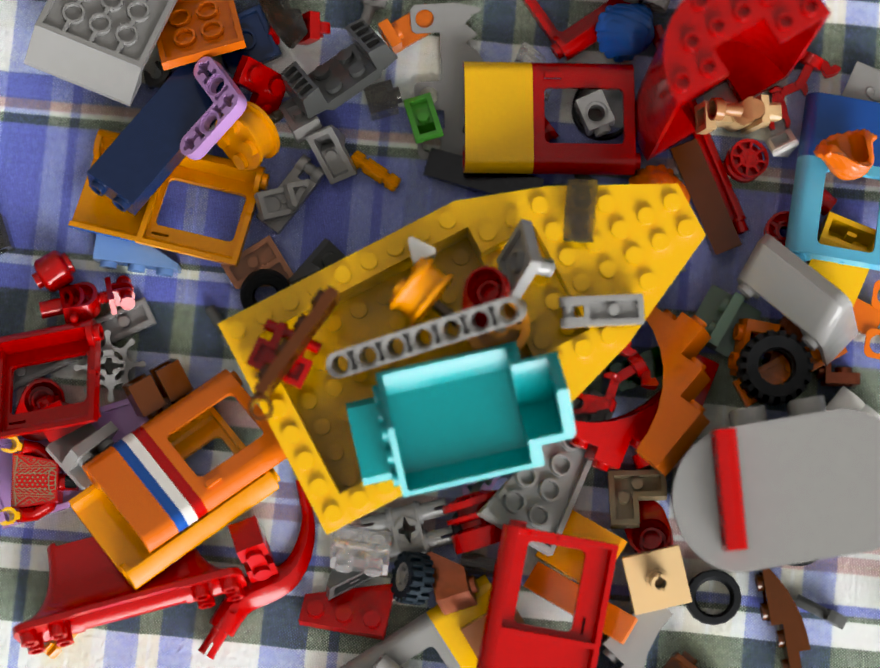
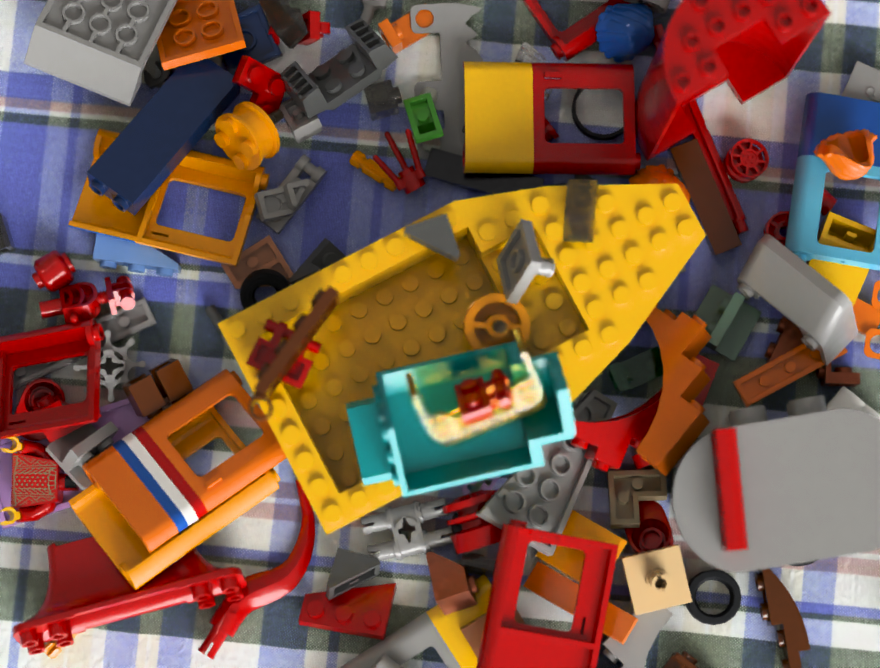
lavender beam [180,56,247,161] -> none
red brick [228,515,278,584] -> none
light grey slope [305,124,357,185] -> none
light grey beam [326,296,527,378] -> none
clear slope [329,525,394,577] -> none
light orange wheel [388,257,458,327] -> none
black wheel [391,551,435,605] -> none
white slope [408,237,437,267] -> none
red cap [461,266,511,328] -> none
light grey plate [559,294,645,329] -> none
red piece [572,341,659,416] -> none
light grey brick [574,89,615,137] -> none
hips [694,95,782,135] -> none
orange bracket [728,318,781,376] -> none
black tyre [736,330,814,406] -> none
white slope [764,128,799,157] -> none
red piece [768,51,841,131] -> none
dark grey bar [795,594,848,630] -> none
none -> red plant [373,129,426,195]
none -> dark grey slope [403,213,460,263]
none -> clear yellow windscreen [405,328,547,447]
none -> red plate [454,369,513,426]

